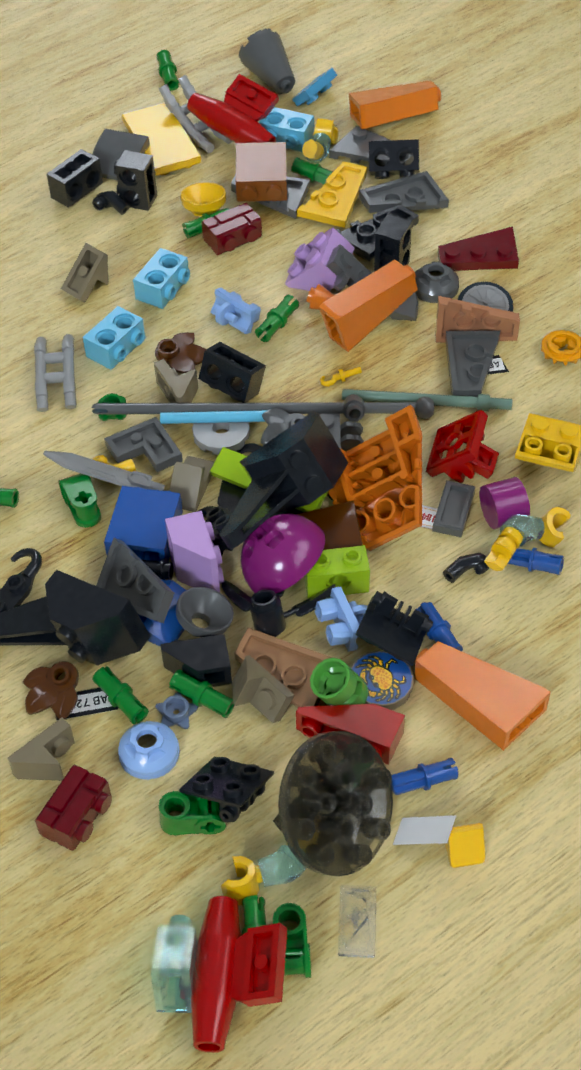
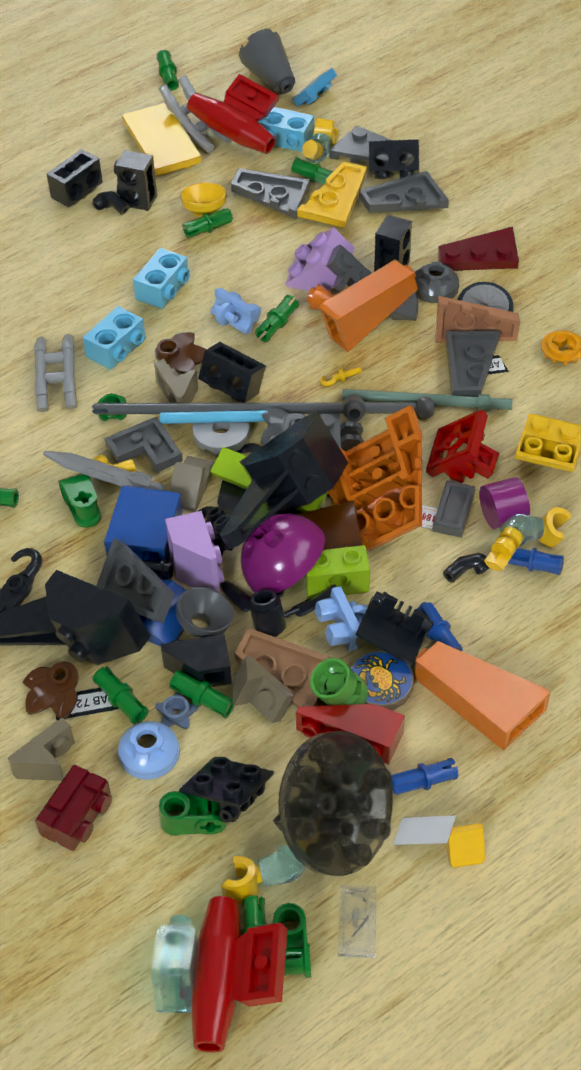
dark tan slope [61,243,108,303] -> none
dark grey slope [92,129,150,180] -> none
dark red brick [202,202,262,256] -> none
brick [235,142,287,202] -> none
black wing [336,204,419,262] -> none
orange slope [349,80,441,129] -> none

